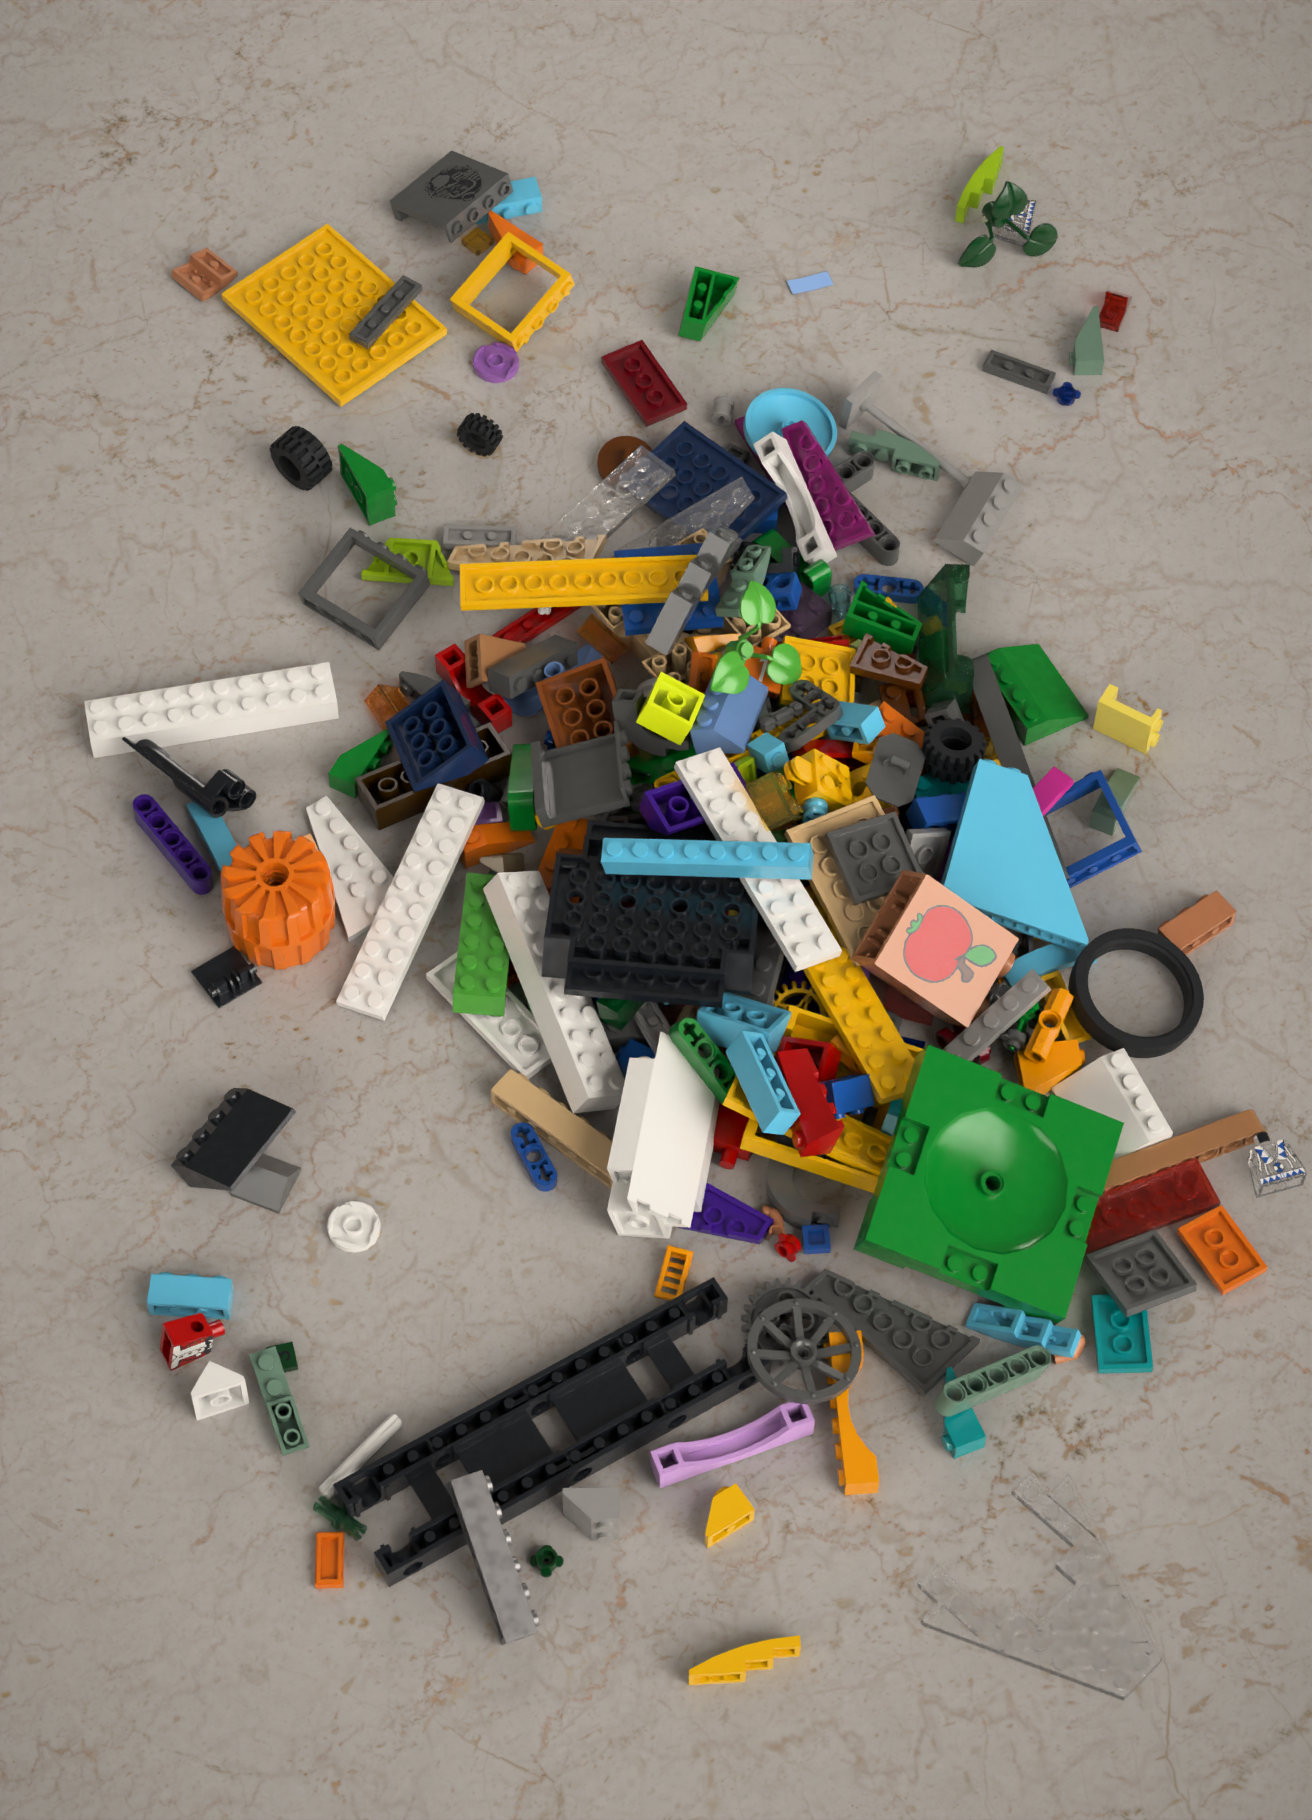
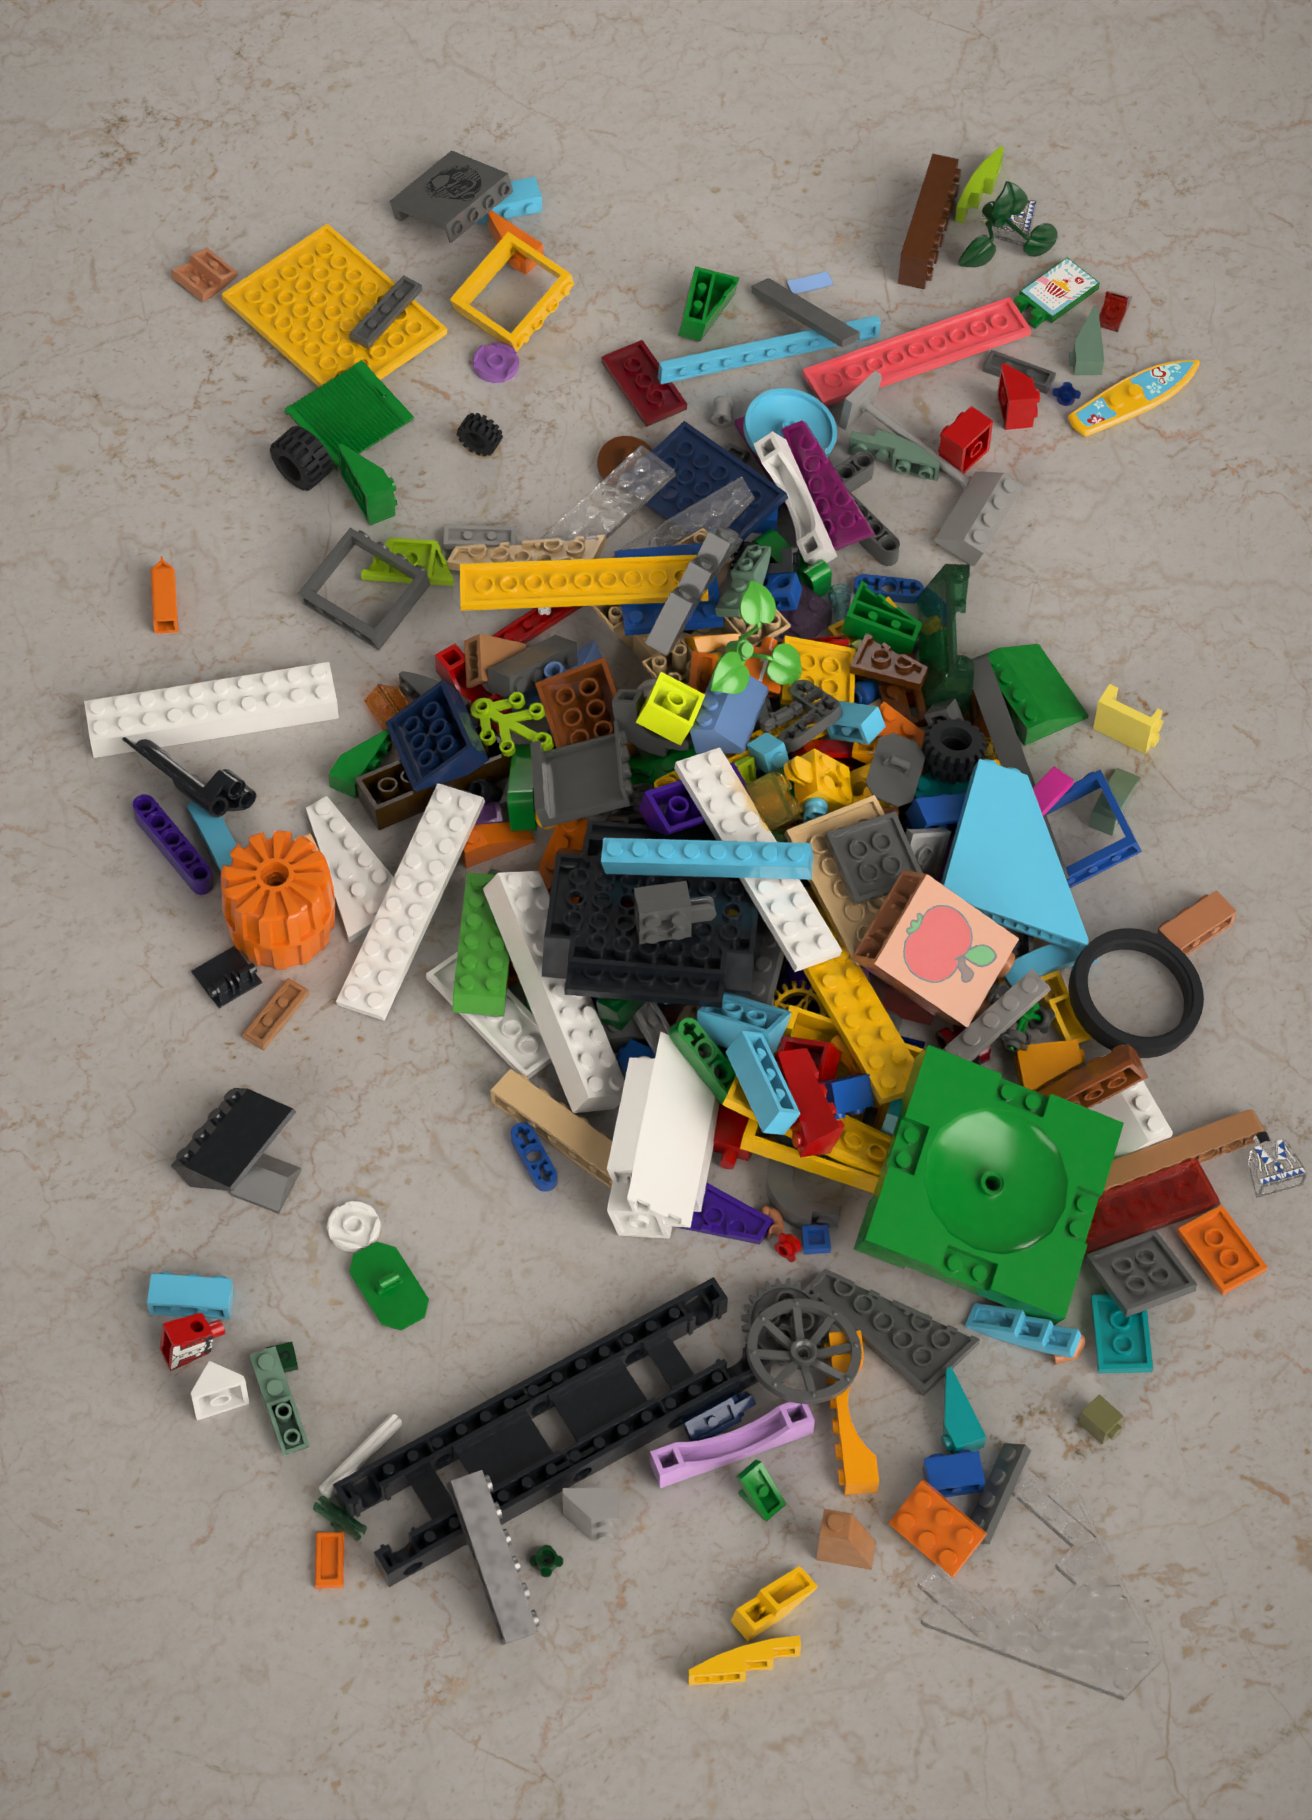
clear yellow tile [462,227,494,256] -> none
dark tan slope [480,853,525,873] -> none
clear orange panel [576,613,629,664] -> none
light orange slope [654,1245,694,1301] -> none
yellow slope [705,1483,755,1548] -> none
sand green beam [934,1345,1051,1417] -> none
light orange piece [1024,988,1074,1064] -> none
none -> orange piece [150,556,179,634]
none -> medium nougat tile [242,978,309,1051]
none -> green door [285,360,414,471]
none -> green shield [349,1242,429,1331]
none -> lime plant [471,692,554,757]
none -> dark grey brick [634,881,716,944]
none -> medium azure plate [658,315,881,384]
none -> dark blue hinge [681,1391,756,1442]
none -> yellow slope [730,1566,818,1642]
none -> green slope [736,1460,787,1521]
none -> dark grey tile [751,278,860,348]
none -> coral plate [802,297,1031,407]
none -> medium nougat slope [816,1508,876,1570]
none -> blue head [854,679,880,705]
none -> orange plate [888,1480,987,1578]
none -> reddish brown brick [898,153,961,290]
none -> blue brick [922,1450,985,1498]
none -> red brick [938,406,993,474]
none -> dark grey plate [970,1443,1031,1544]
none -> red slope [997,363,1040,430]
none -> tile [1013,257,1100,329]
none -> dark orange slope [1037,1044,1148,1109]
none -> piece [1068,360,1200,437]
none -> olive brick [1078,1394,1124,1445]

